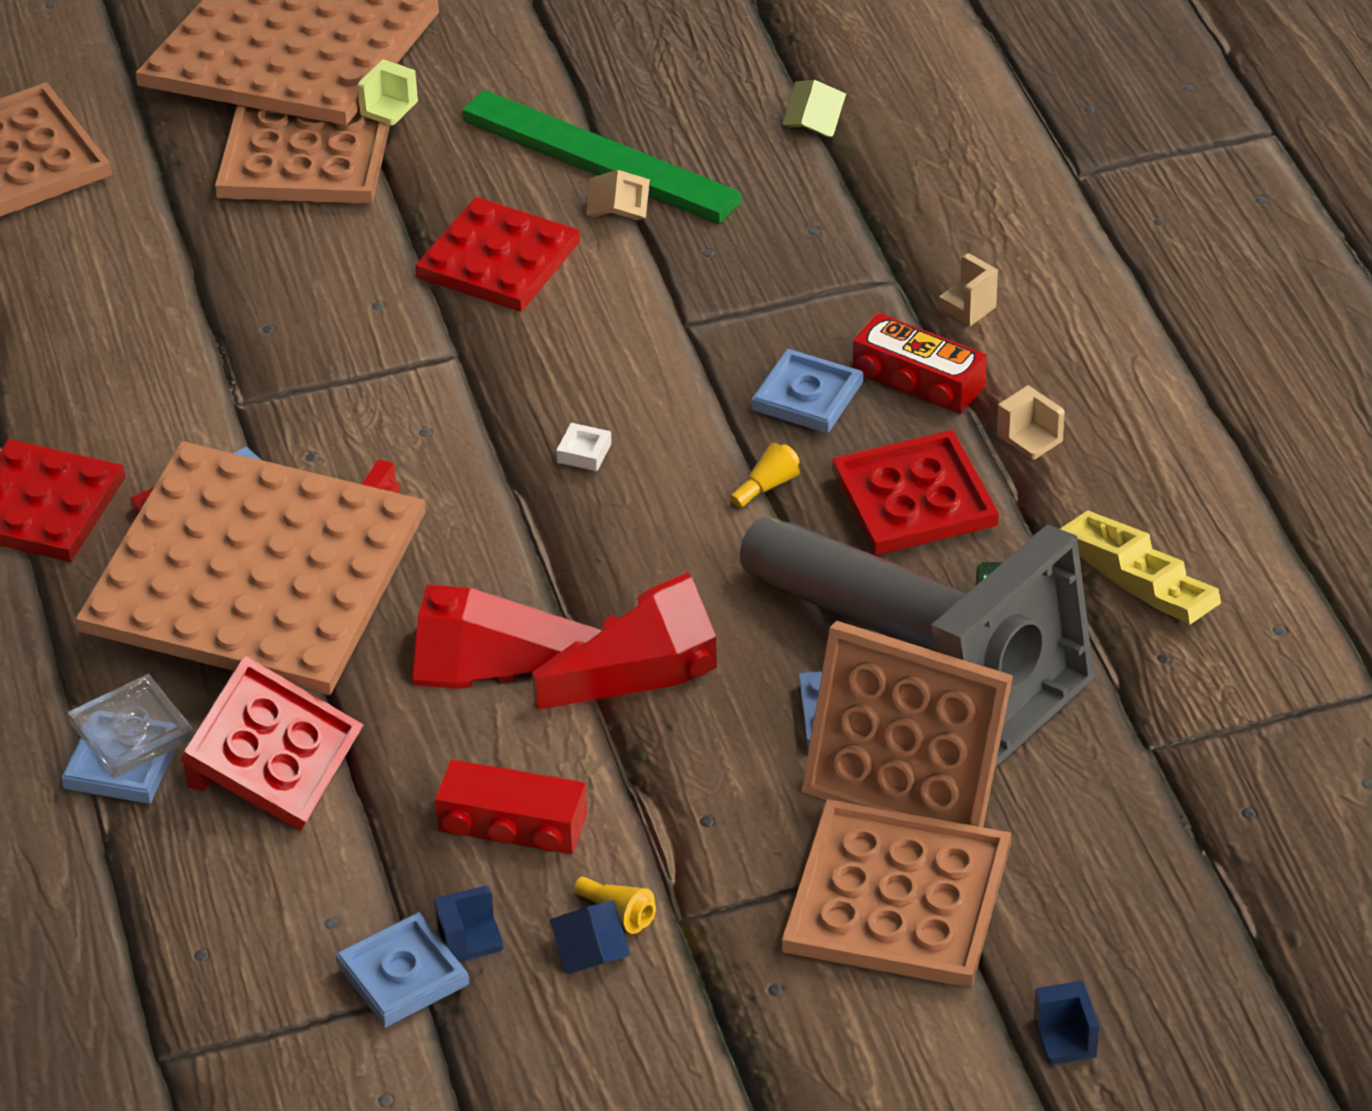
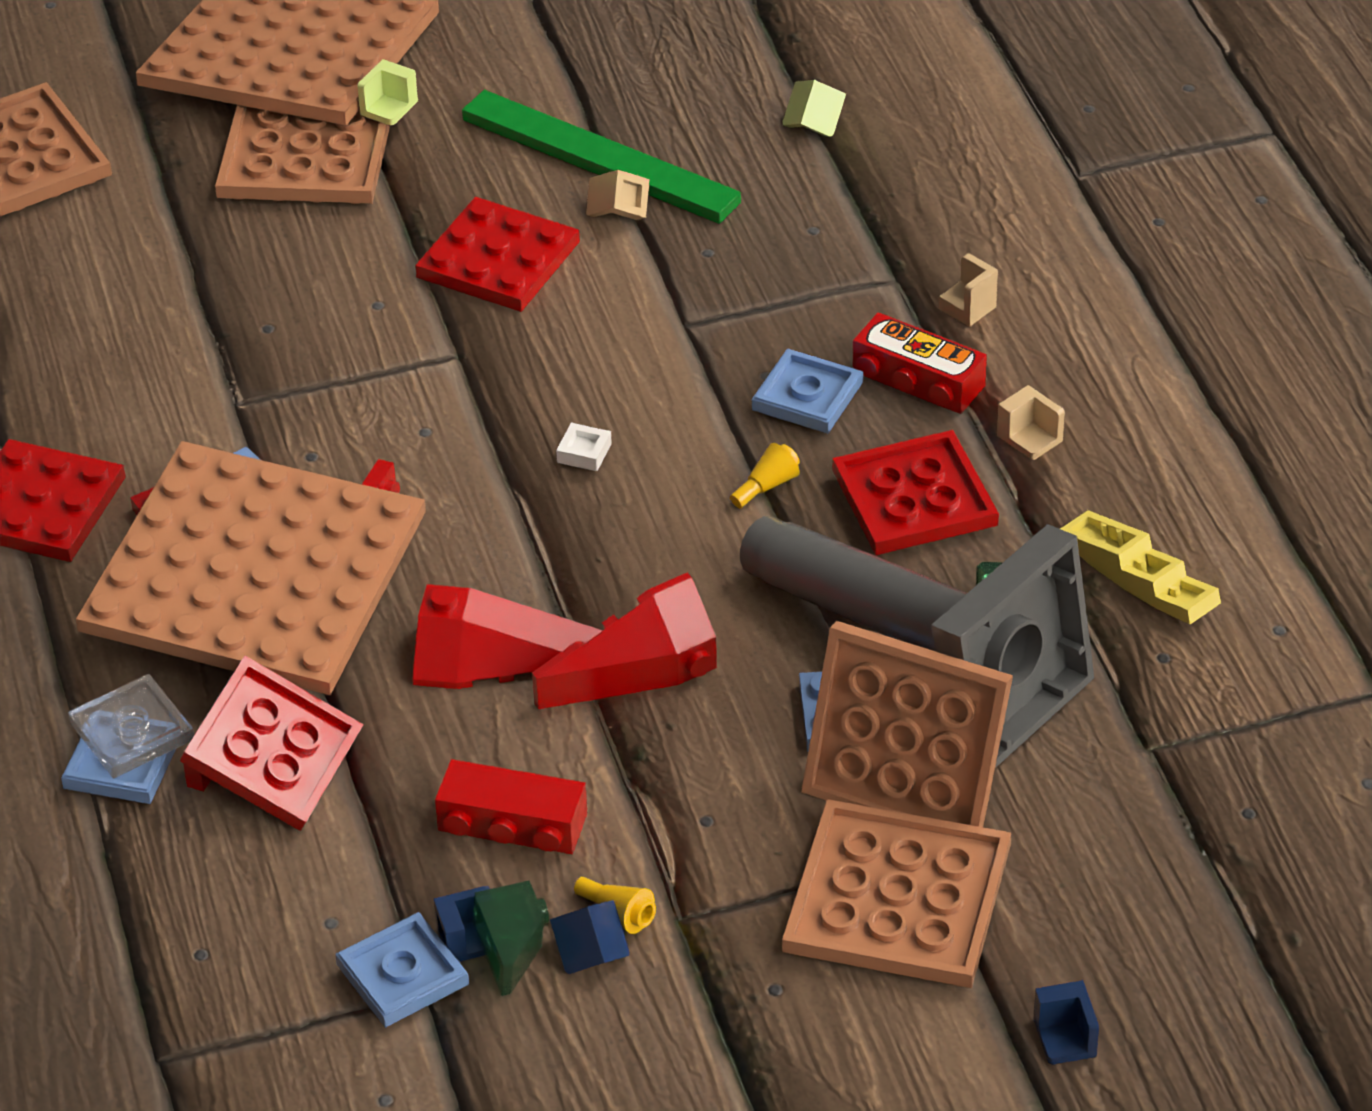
none -> clear green slope [472,880,549,996]

